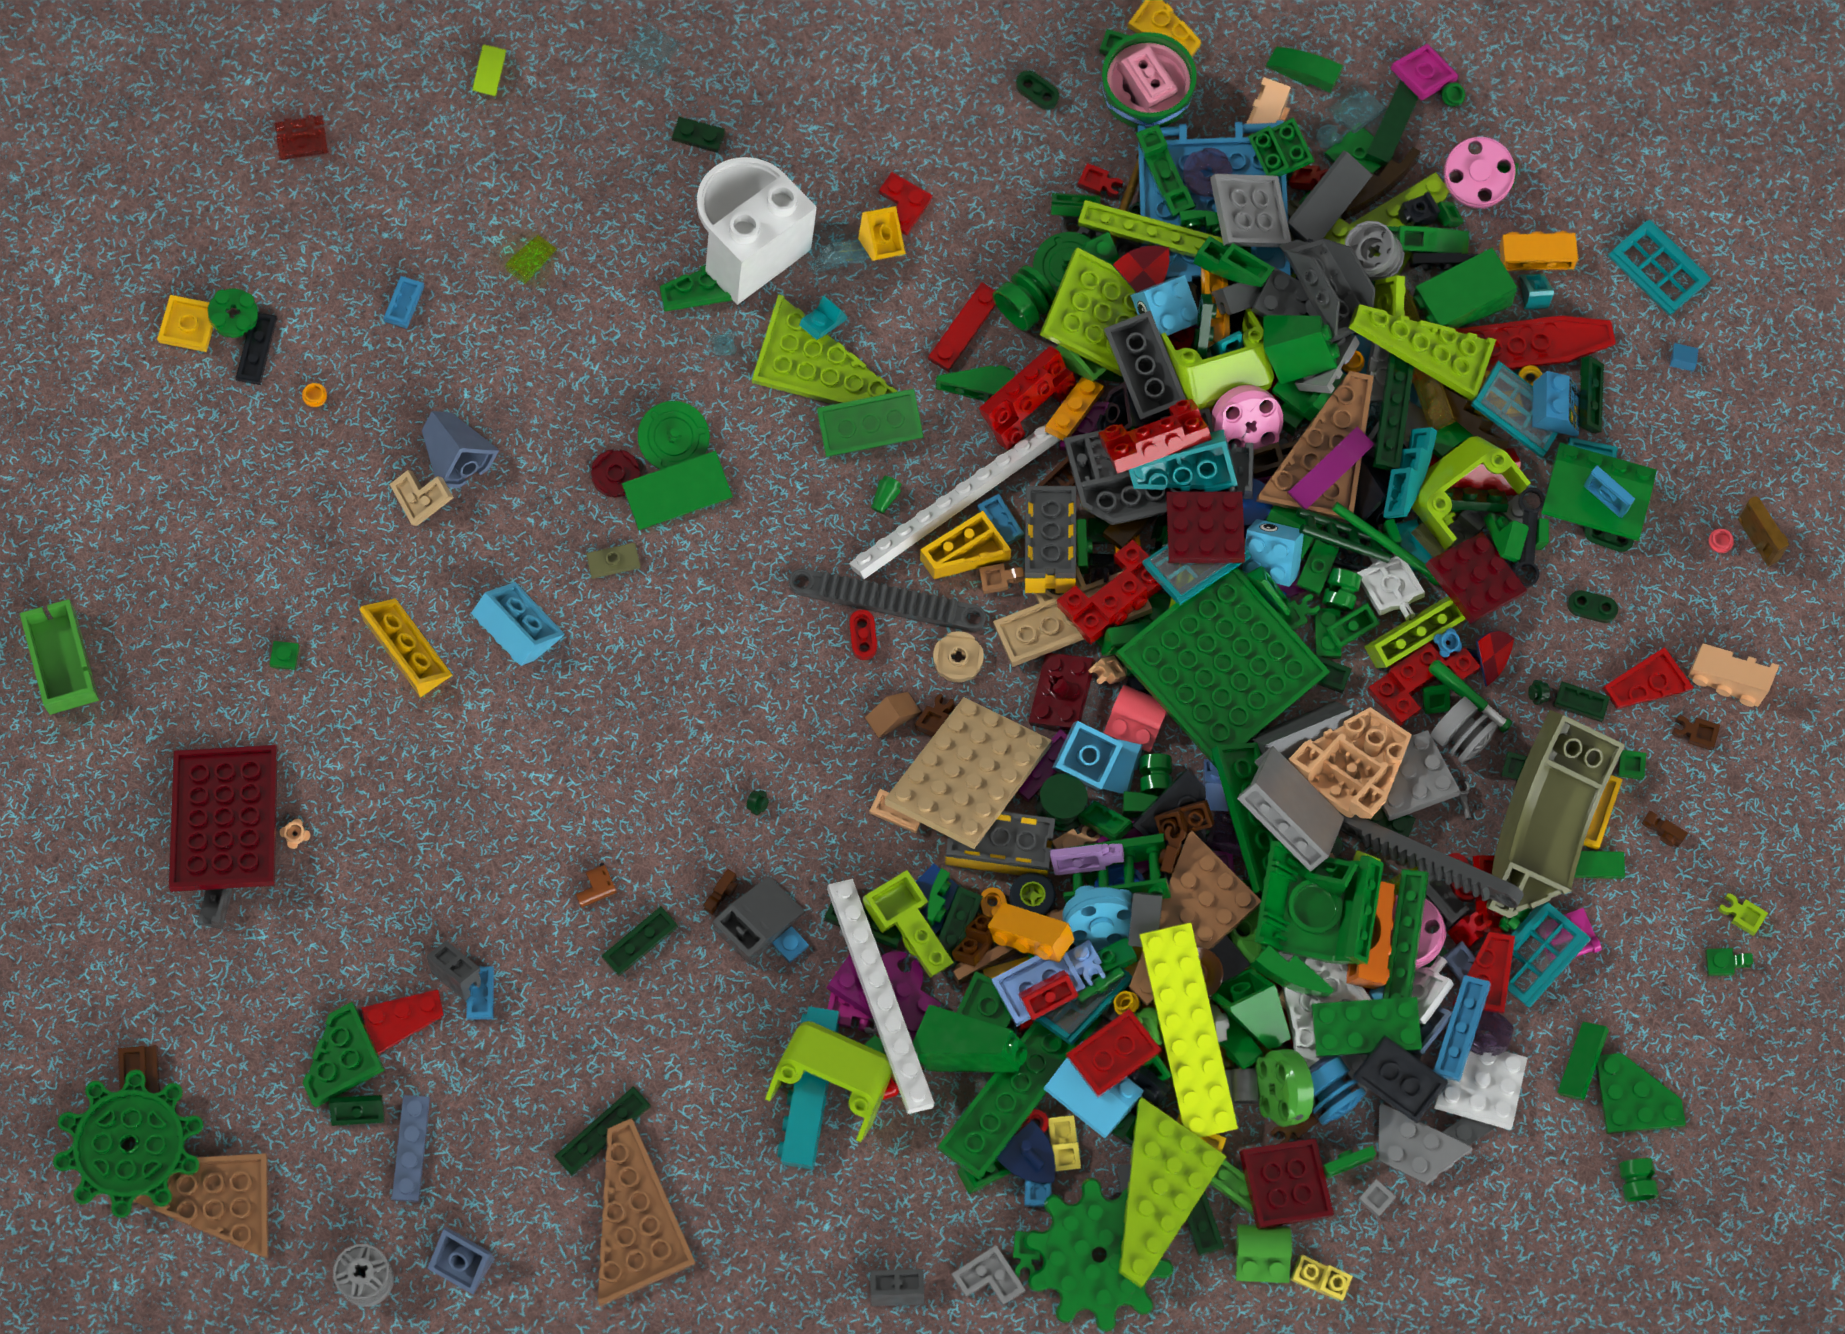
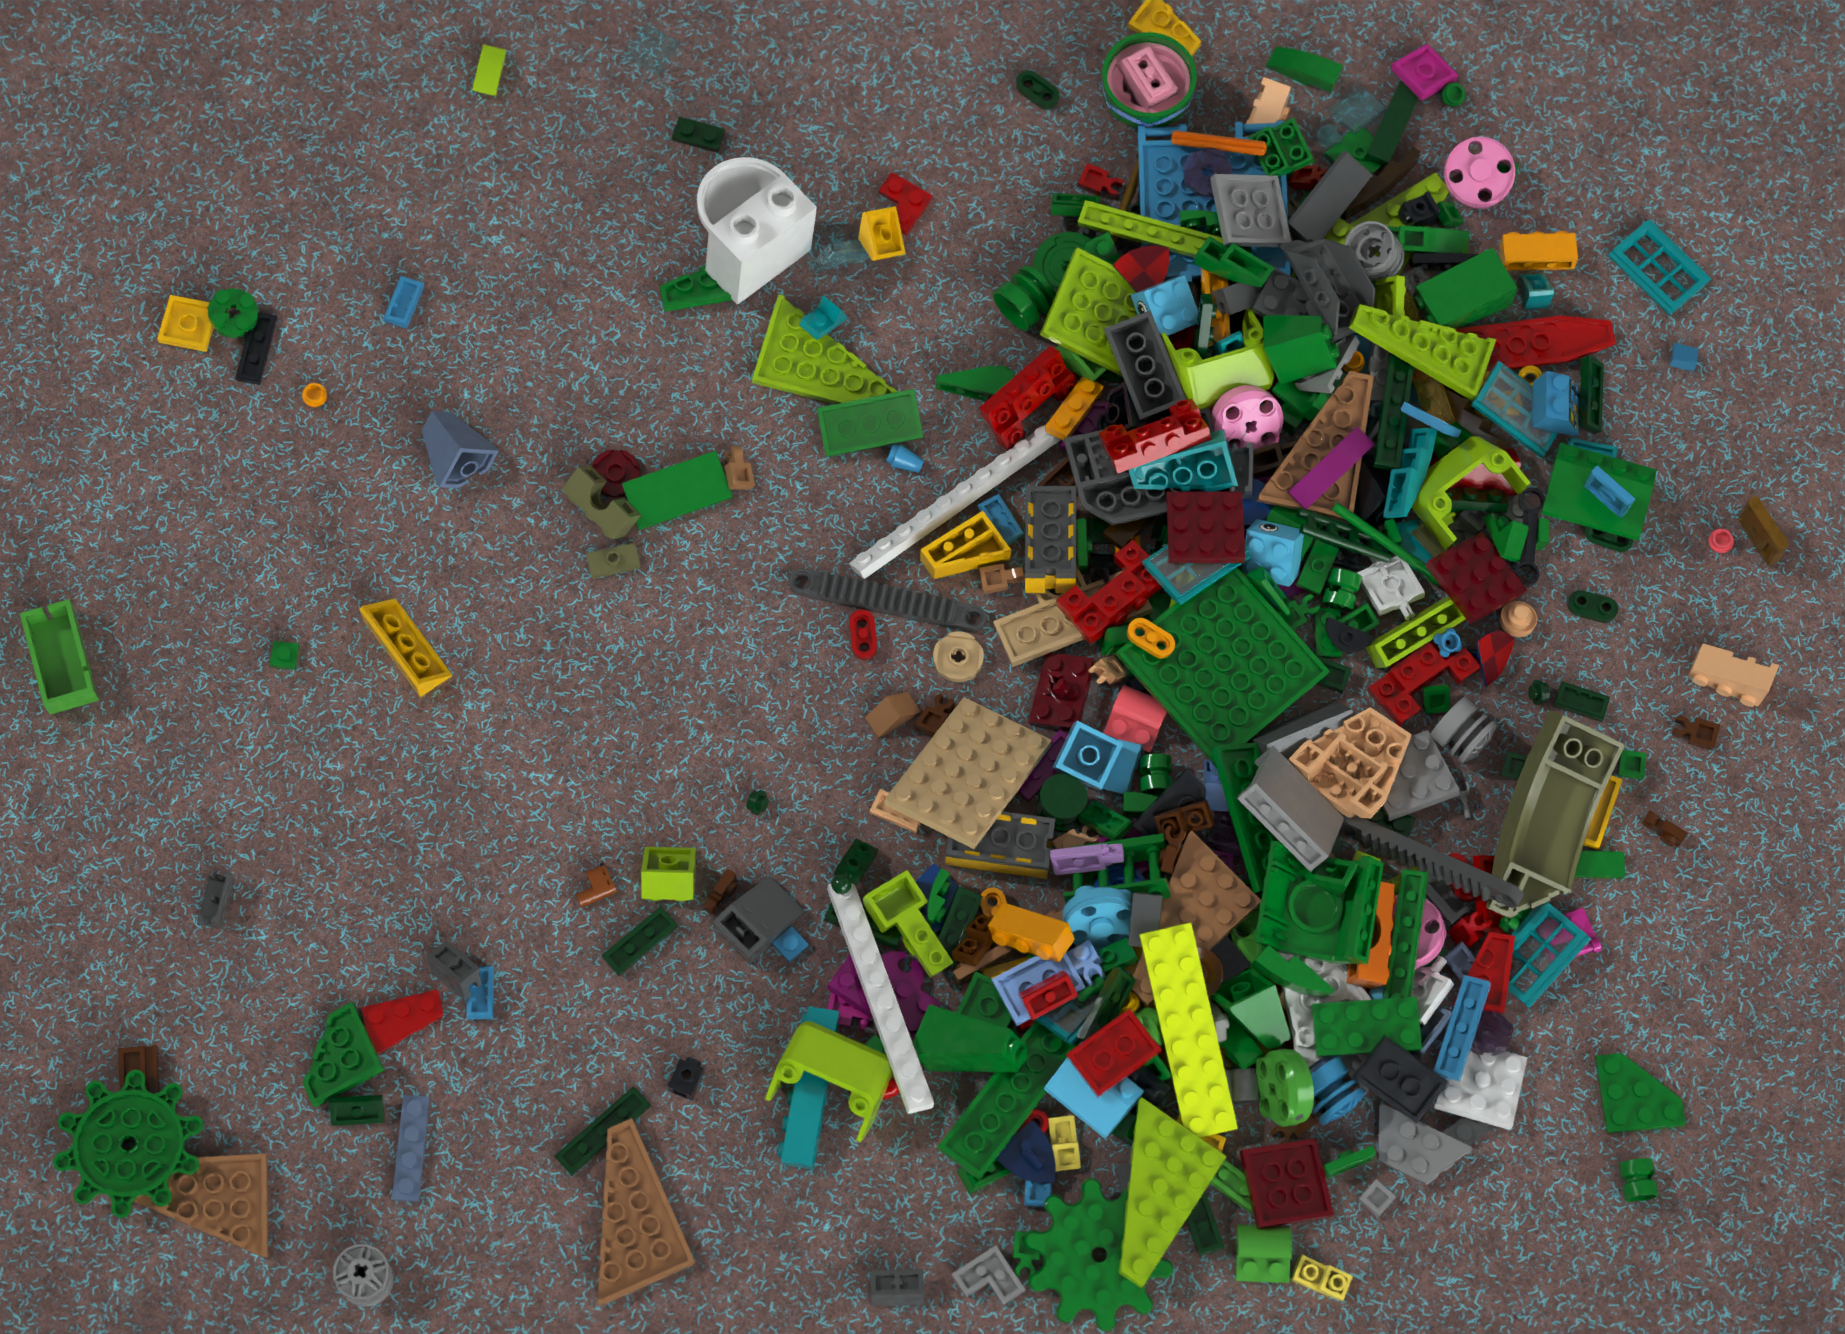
dark red plate [169,745,278,892] -> none
clear red plate [275,114,328,161] -> none
light nougat plate [280,819,310,849] -> none
tan plate [390,470,454,526] -> none
sand blue slope [427,1227,494,1295] -> none
medium azure slope [471,582,565,666] -> none
clear neon green slope [505,235,557,284] -> none
green piece [637,401,710,470] -> none
clear light blue plate [711,332,737,357] -> none
green cone [871,475,902,514] -> none
red plate [928,282,996,372] -> none
black wheel [1009,872,1056,915] -> none
green plate [1099,29,1130,56] -> none
green slope [1136,124,1195,217] -> none
green piece [1428,660,1512,733] -> none
green tile [1558,1021,1609,1101] -> none
red wing [1602,647,1694,709] -> none
green plate [1705,948,1753,976] -> none
lime plate [1718,893,1768,936] -> none
none -> olive arch [562,465,641,539]
none -> lime slope [641,847,696,902]
none -> black brick [667,1057,705,1101]
none -> medium nougat plate [724,446,755,490]
none -> dark green plate [831,838,879,894]
none -> dark azure cone [886,444,924,473]
none -> dark green plate [1077,967,1137,1041]
none -> light orange plate [1127,618,1175,659]
none -> orange axle [1171,130,1267,156]
none -> black plate [1325,617,1375,653]
none -> dark azure tile [1401,402,1462,439]
none -> light nougat plate [1499,601,1537,637]

